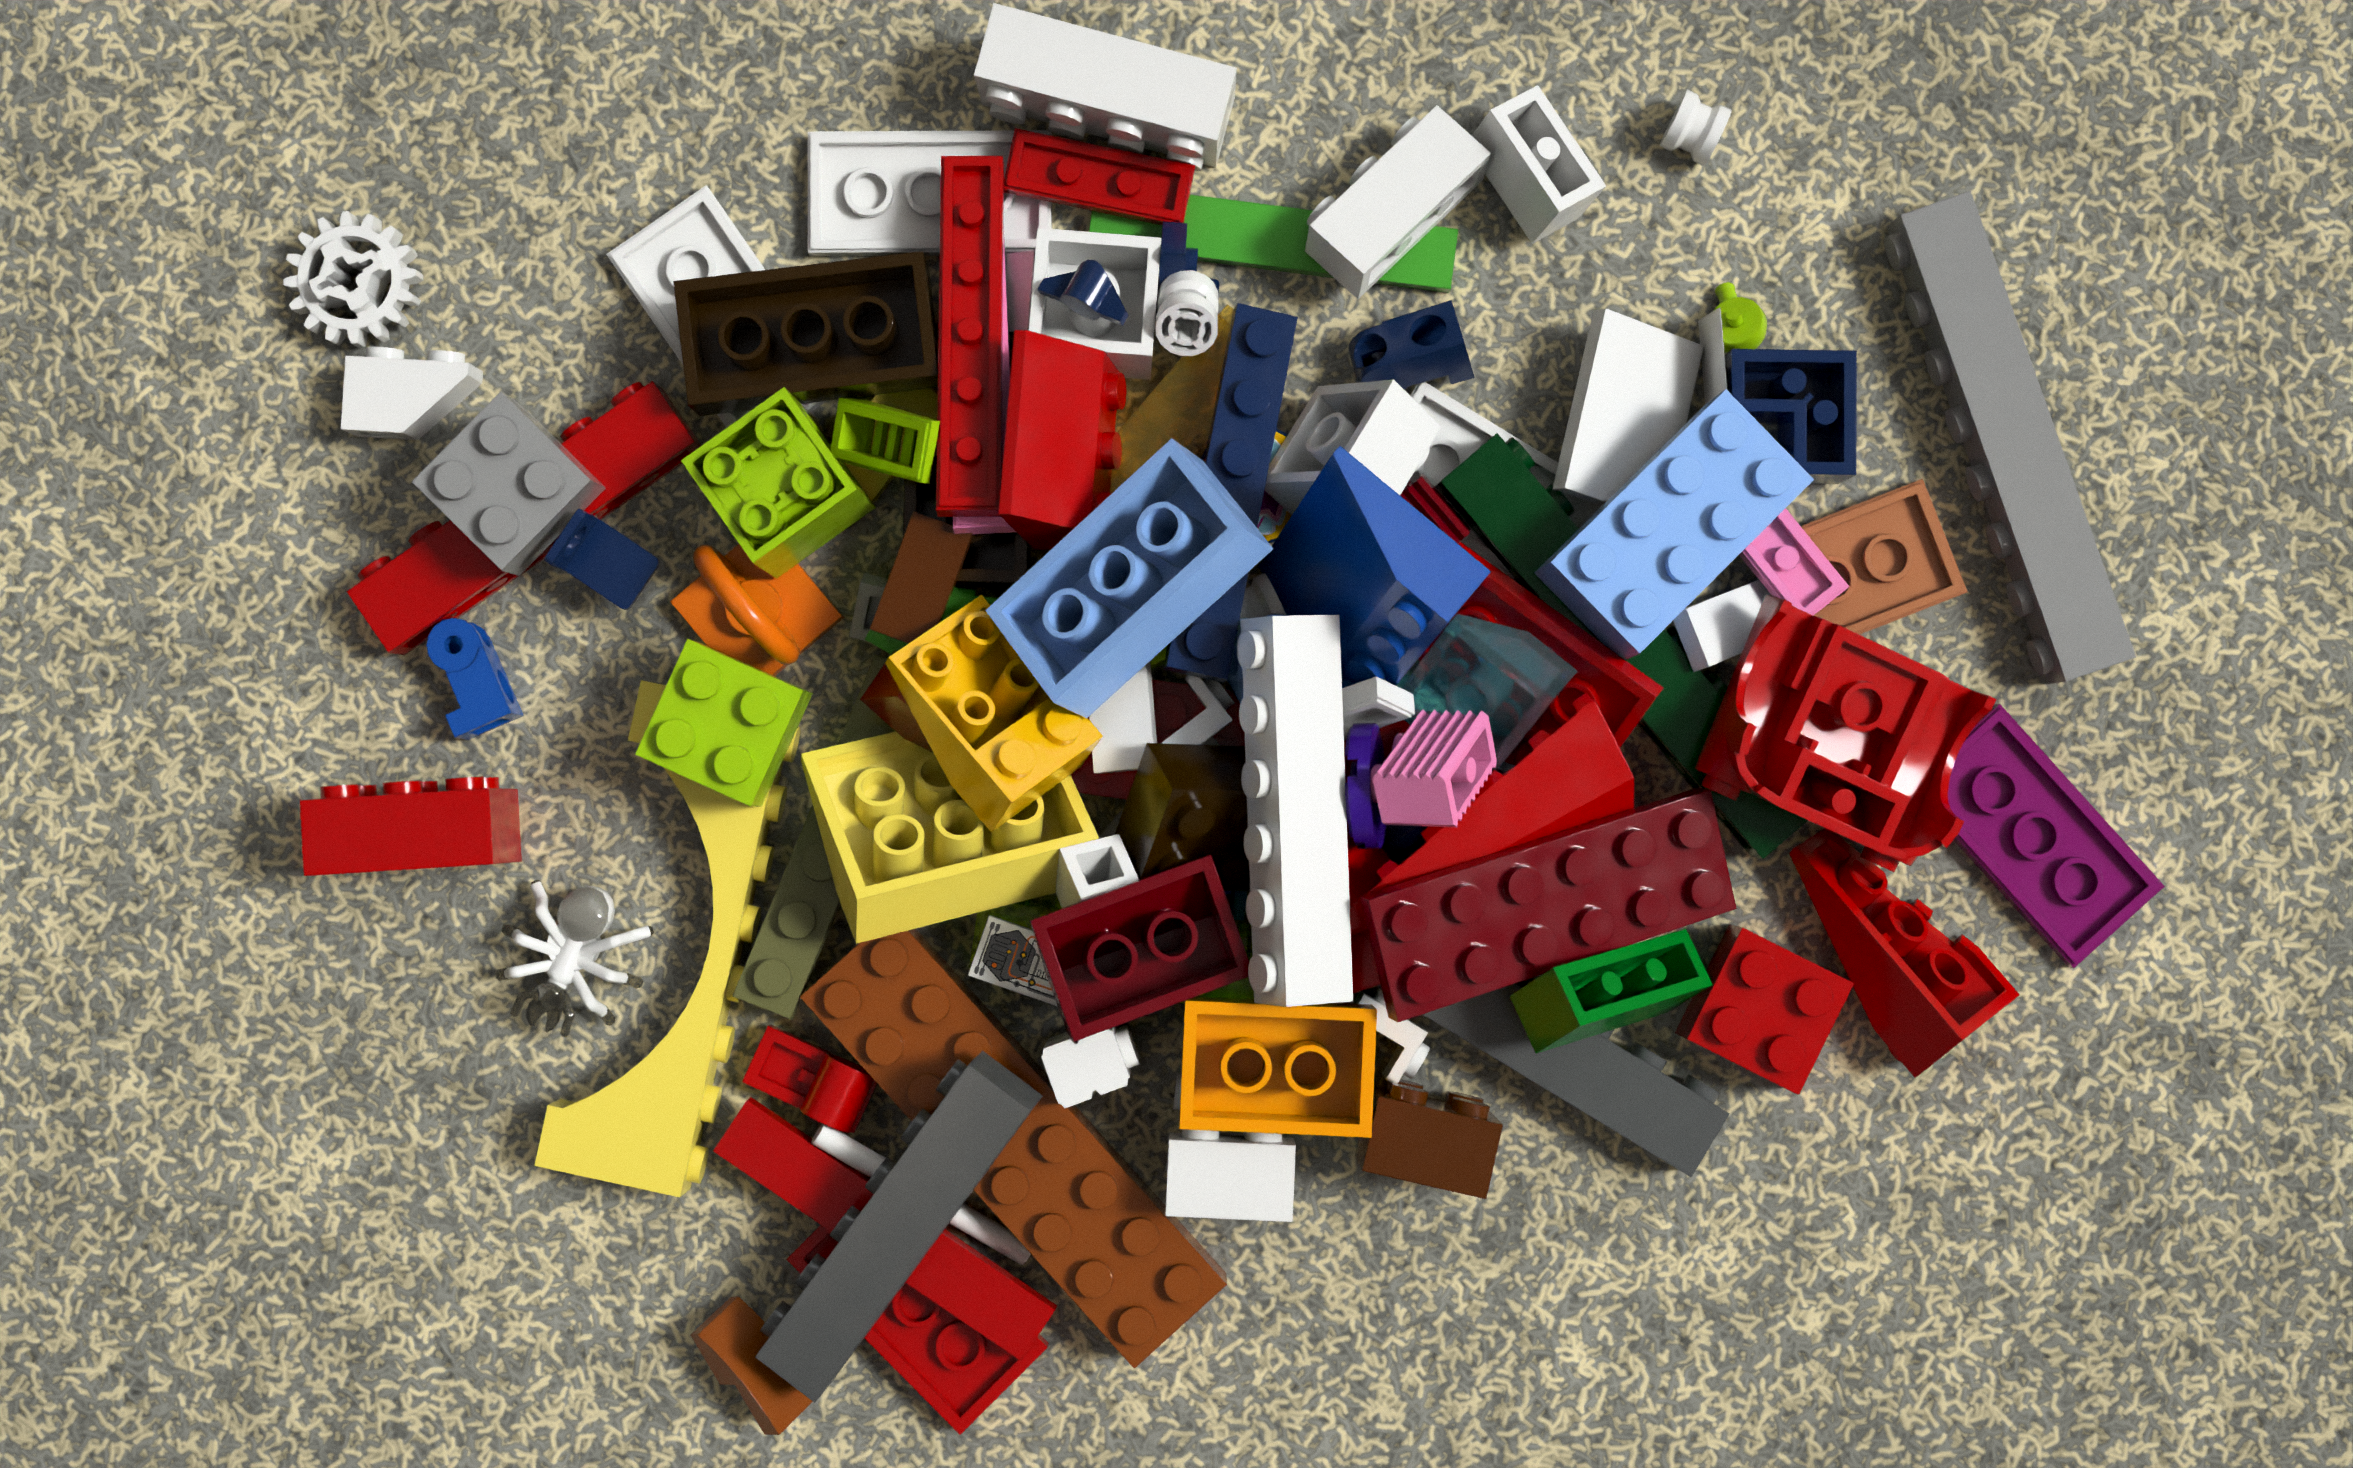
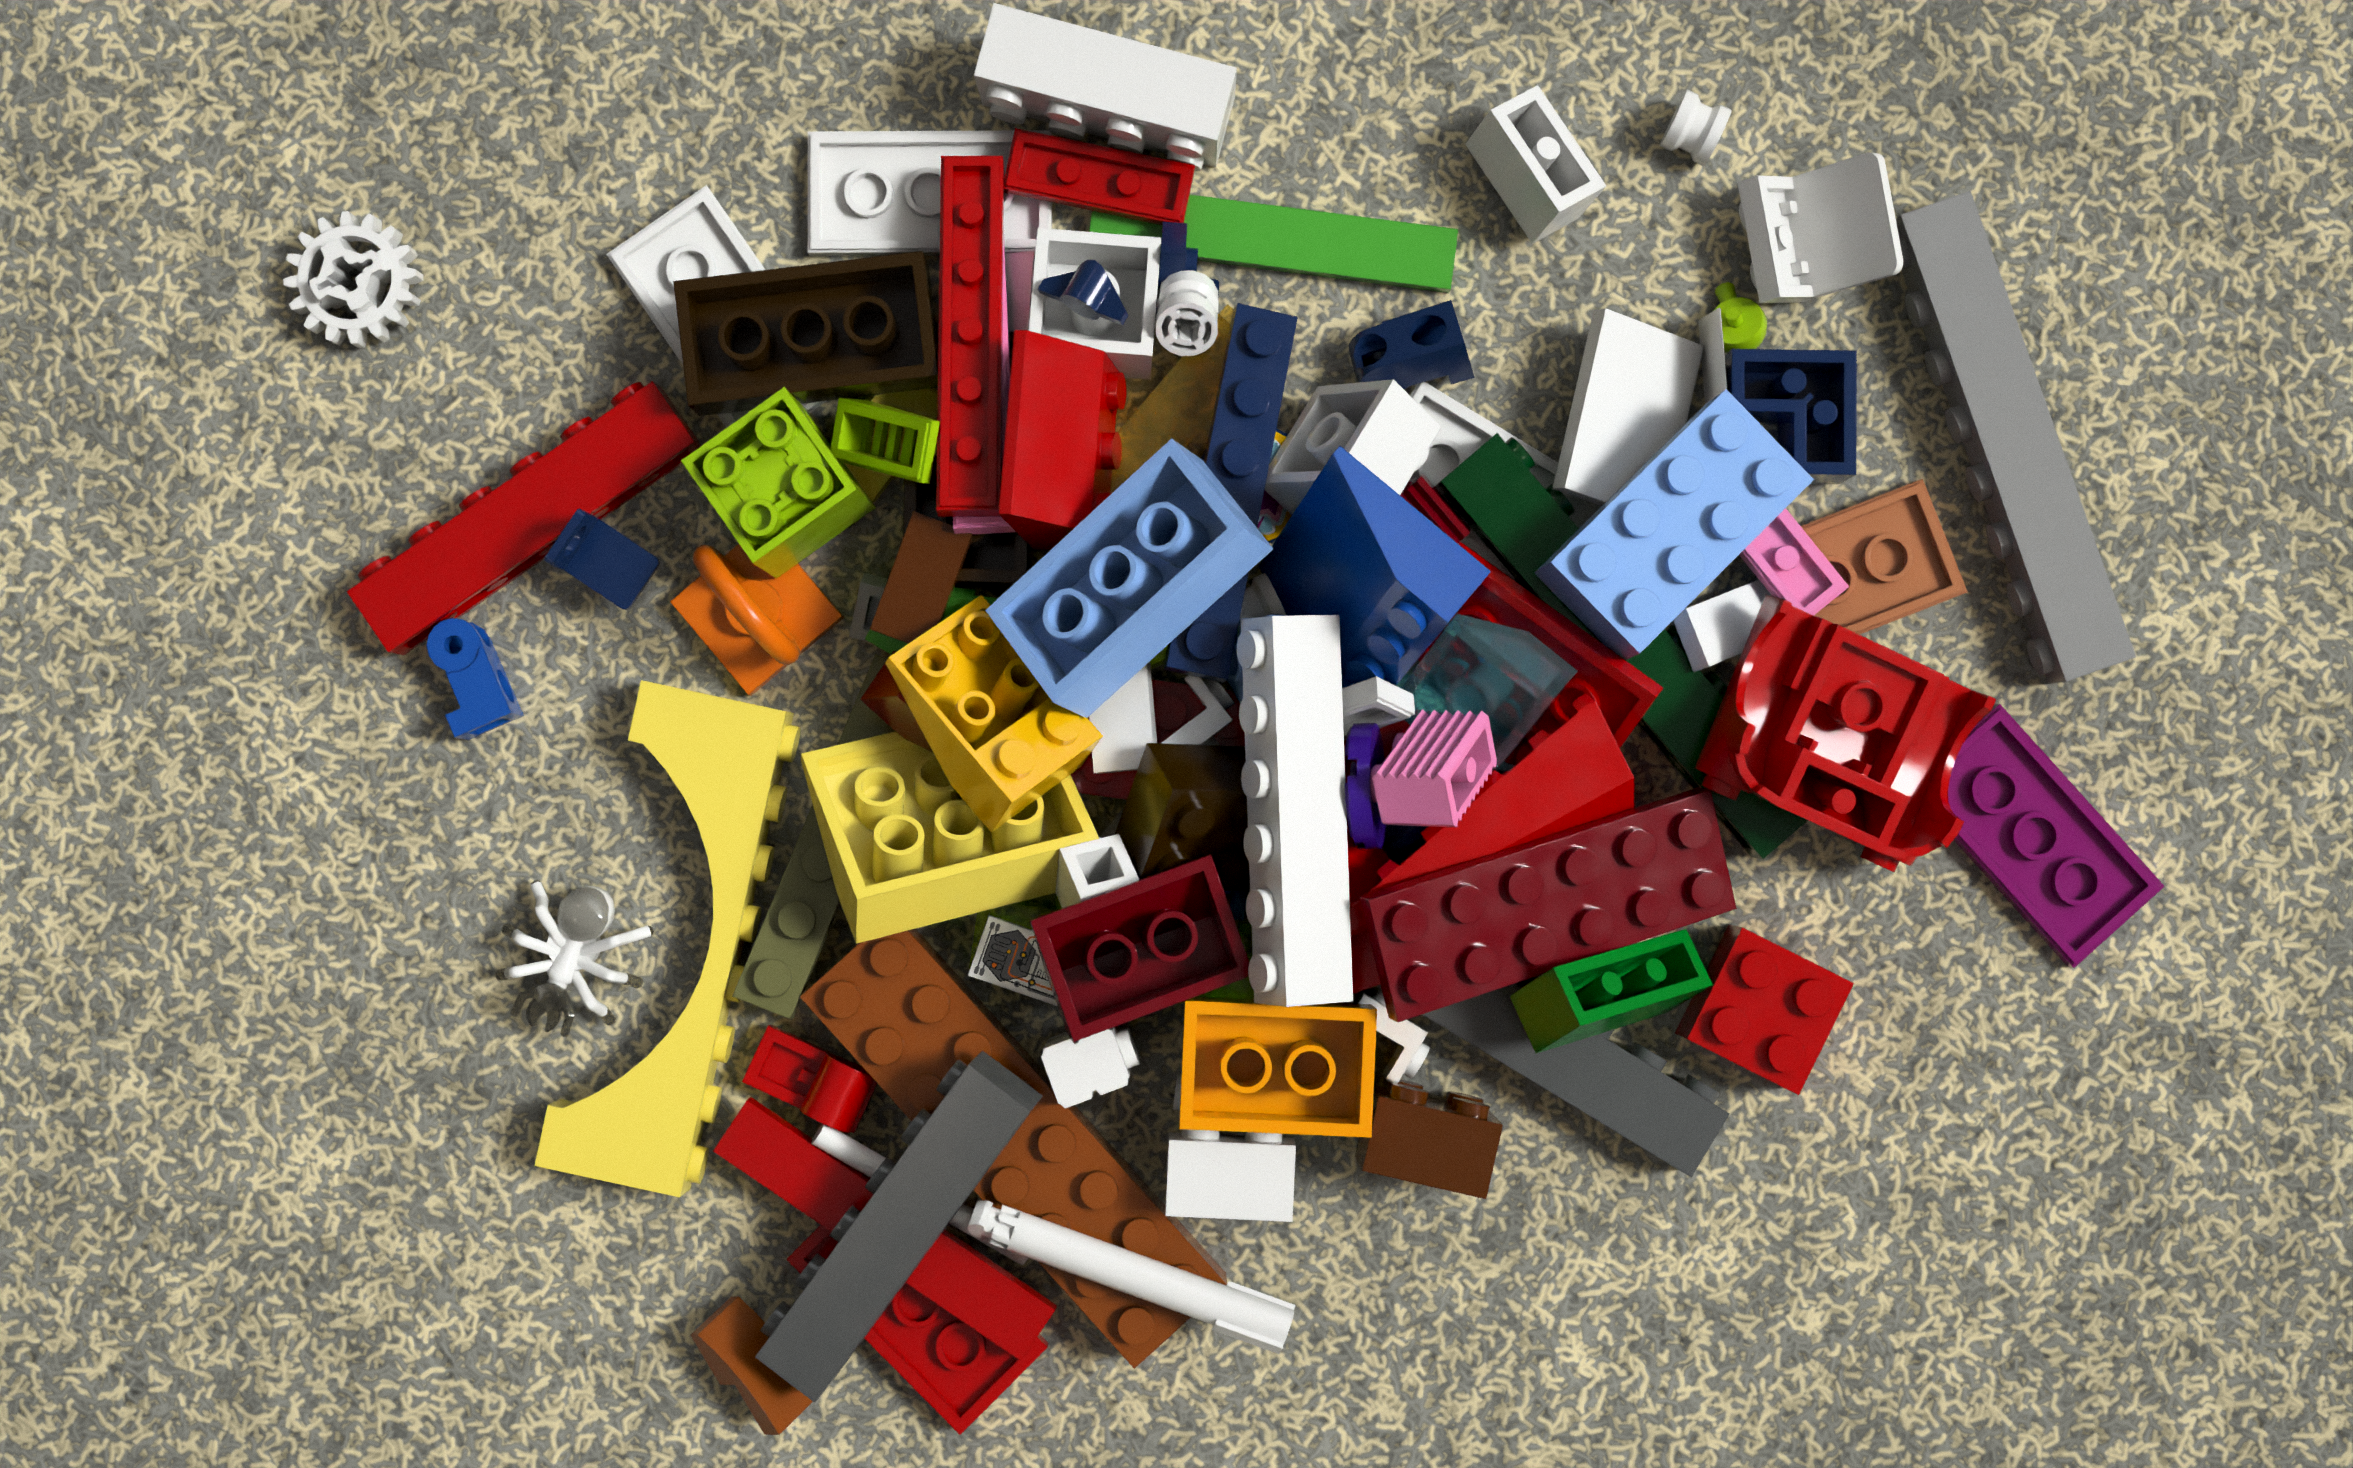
red brick [300,777,522,876] -> none
white slope [341,347,483,440] -> none
light grey brick [411,392,606,576] -> none
lime brick [635,639,813,807] -> none
white brick [1305,105,1491,299] -> none
red wedge [1789,828,2020,1078] -> none
none -> white piece [967,1200,1295,1354]
none -> white bracket [1737,152,1903,303]

